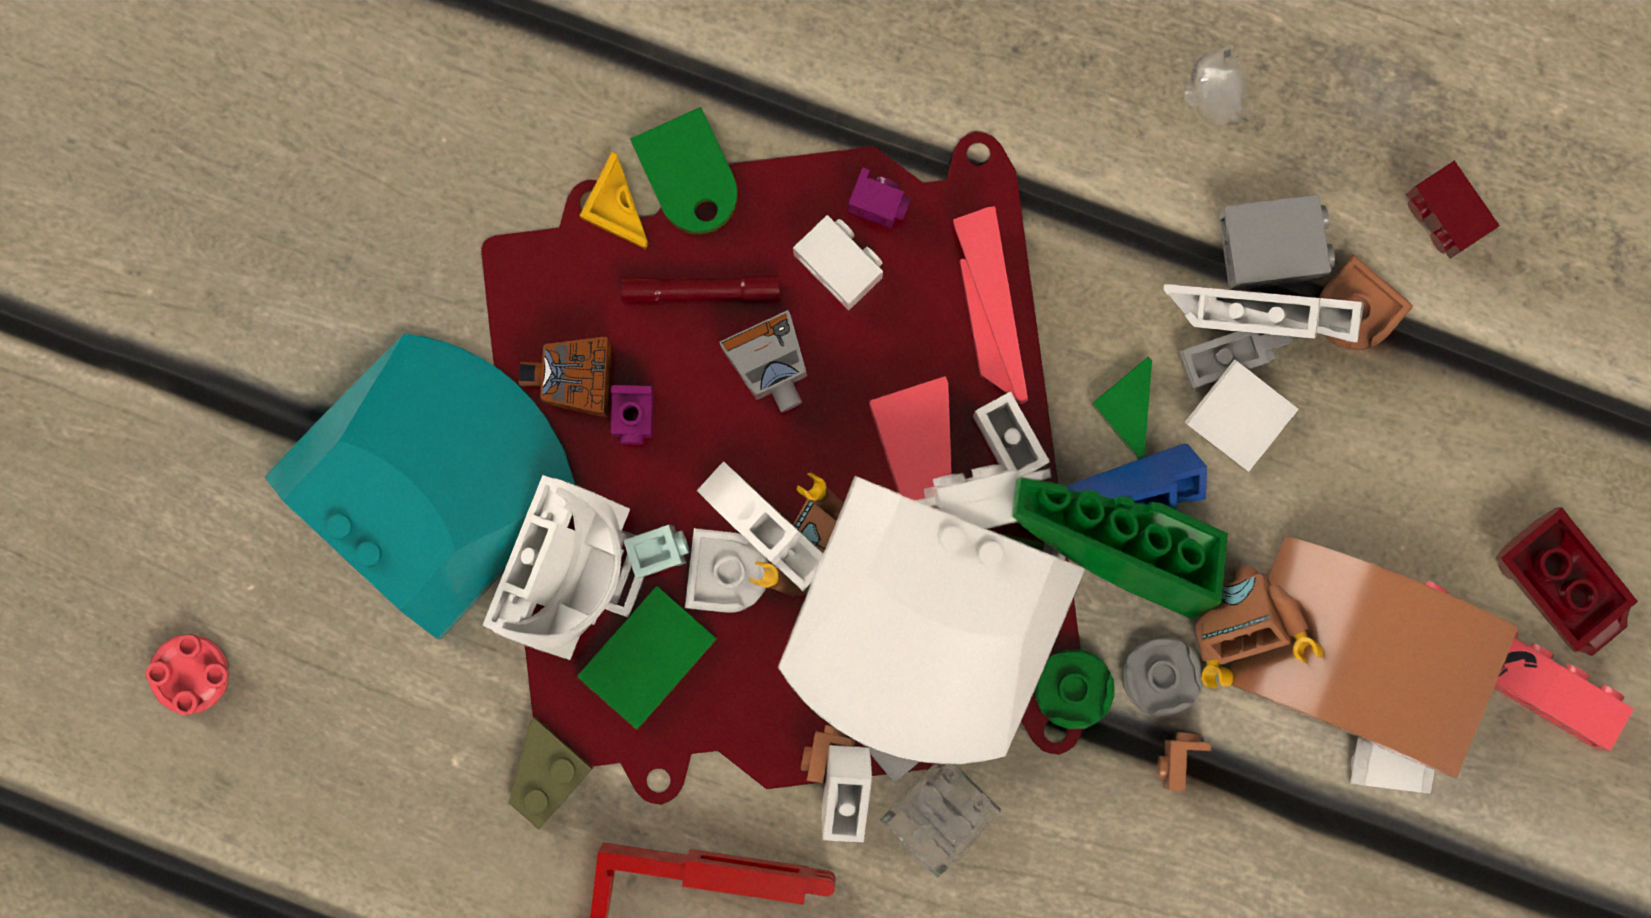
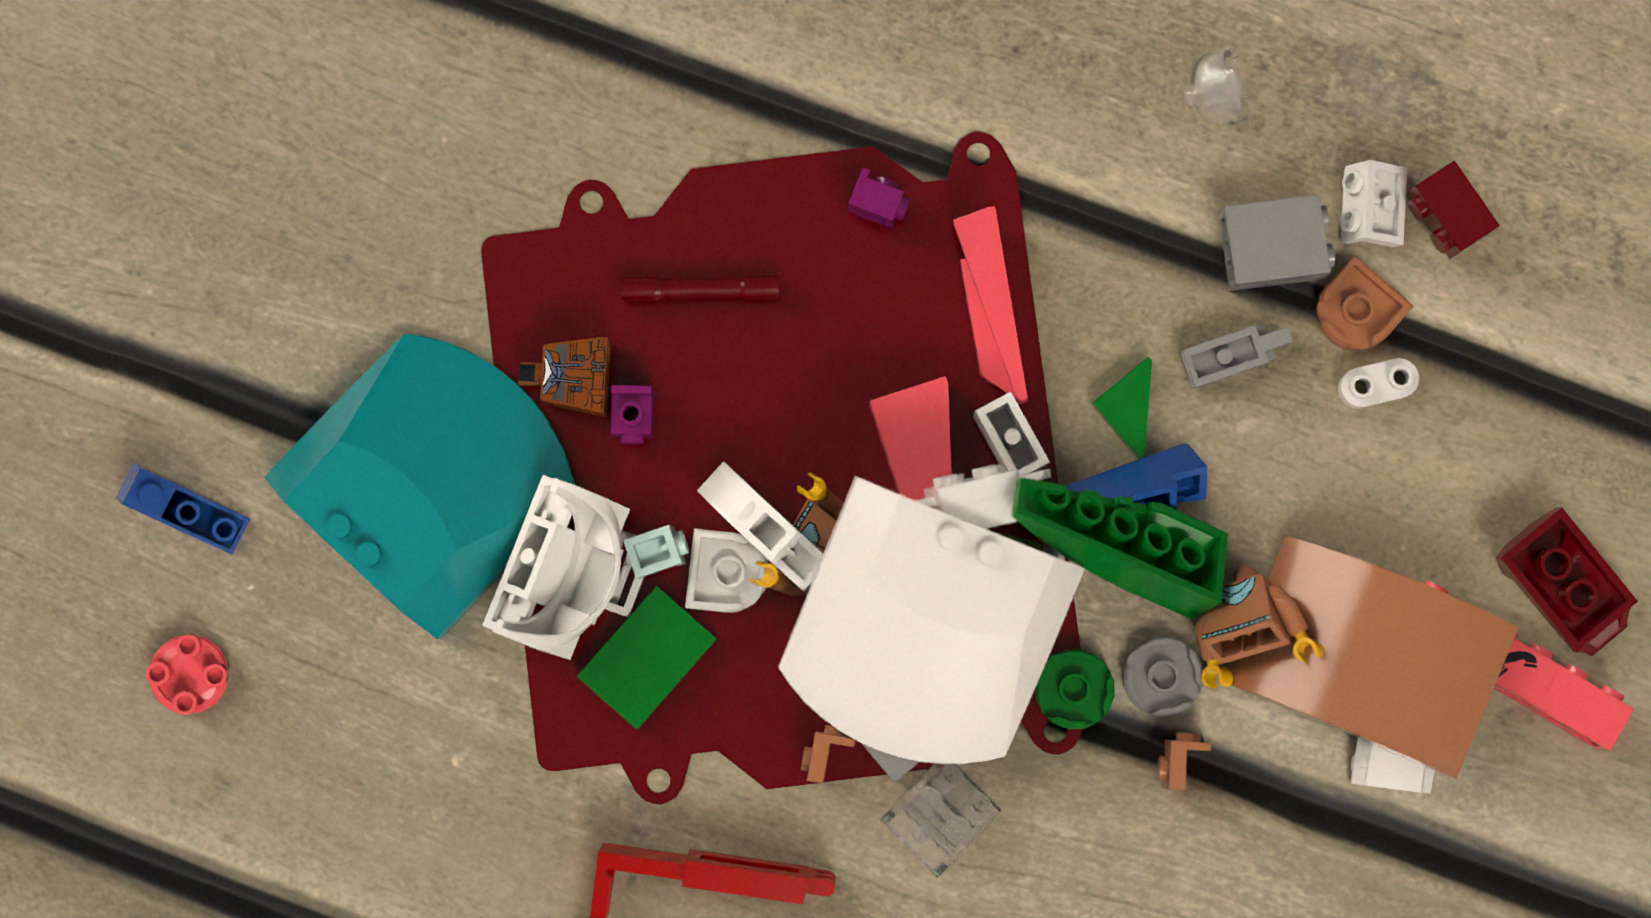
olive wing [509,717,594,830] -> none
yellow tile [580,152,648,249] -> none
green tile [630,107,738,234] -> none
light grey torso [719,310,807,413] -> none
white brick [793,215,883,311] -> none
white brick [822,745,872,842] -> none
white wedge [1164,284,1364,342] -> none
white tile [1185,360,1299,472] -> none
none -> blue slope [116,463,250,554]
none -> white plate [1338,358,1419,409]
none -> white bracket [1340,160,1407,247]

